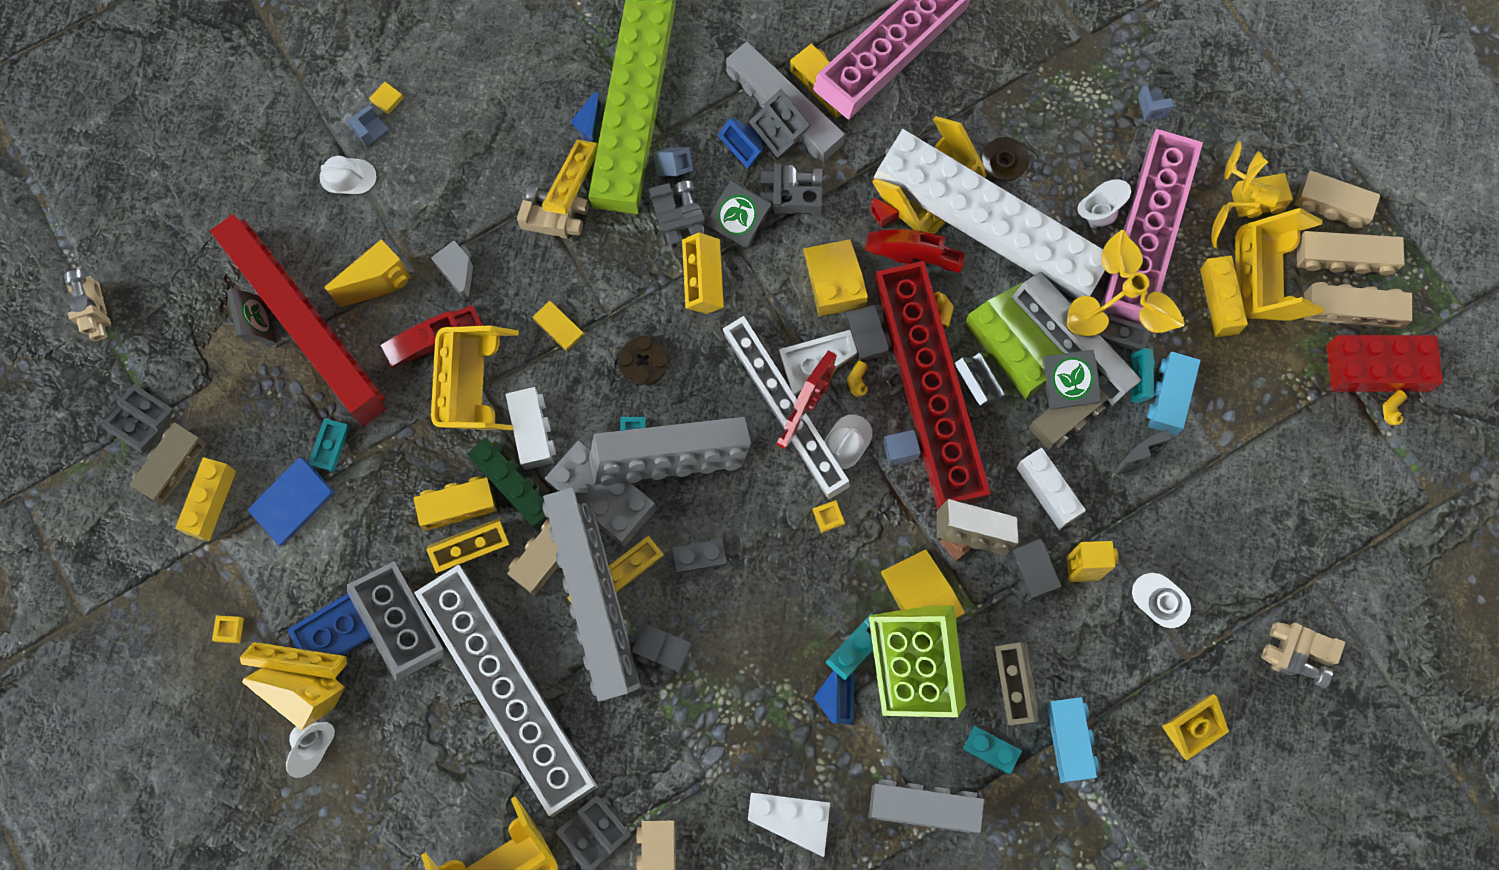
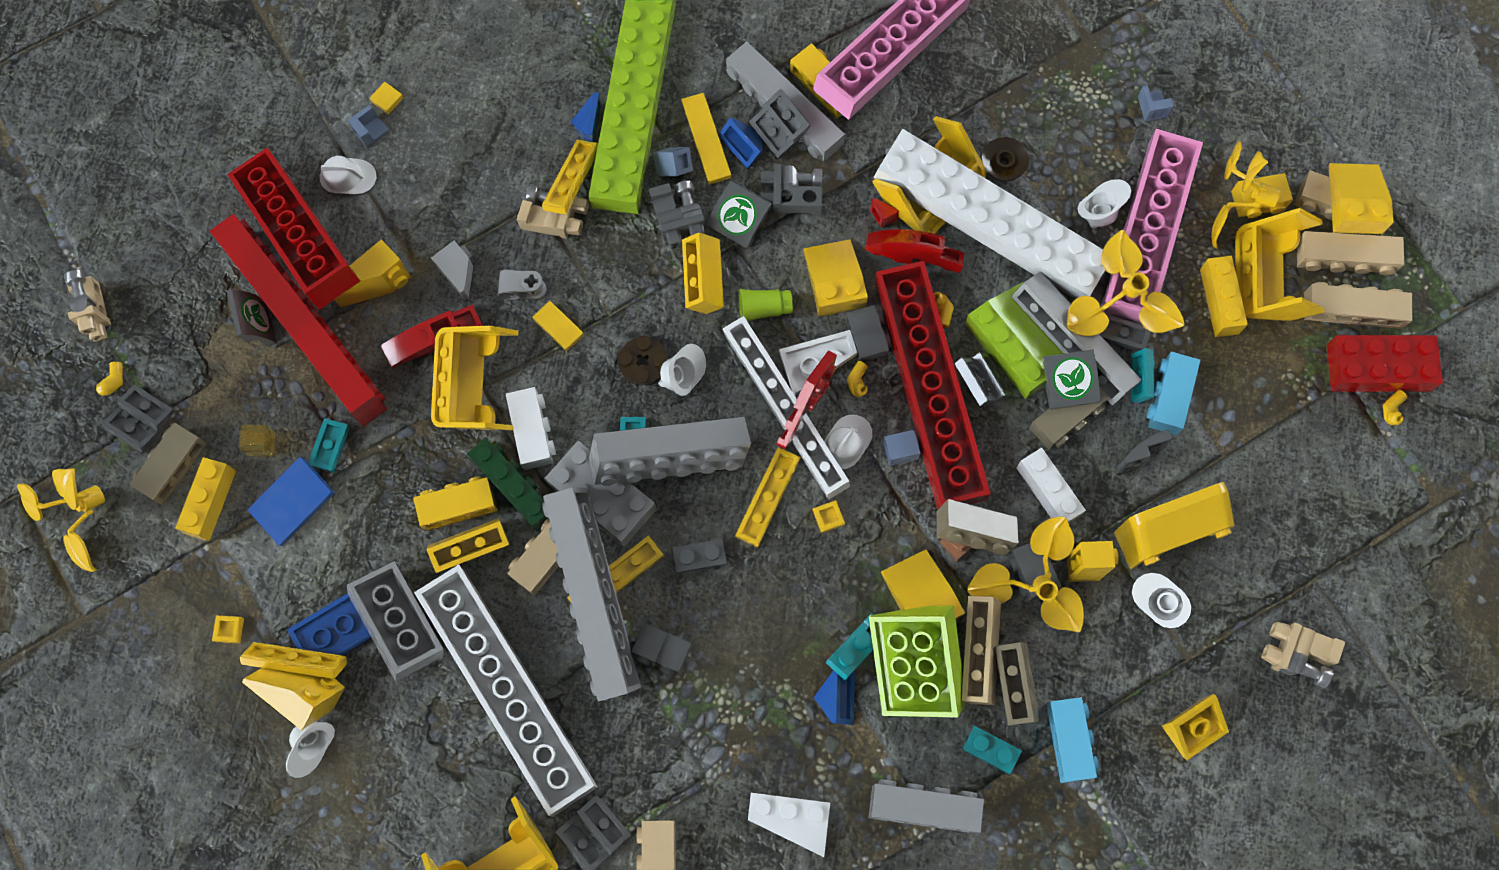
none -> yellow plant [17,468,105,572]
none -> yellow arm [96,362,123,396]
none -> red brick [227,147,360,310]
none -> clear yellow brick [239,425,275,457]
none -> light grey piece [498,270,547,300]
none -> white piece [659,344,706,396]
none -> yellow tile [681,93,731,185]
none -> yellow tile [735,447,801,548]
none -> lime plant [738,289,793,322]
none -> tan brick [962,596,1001,706]
none -> yellow plant [967,516,1084,632]
none -> yellow windscreen [1114,482,1235,570]
none -> yellow slope [1329,163,1394,234]

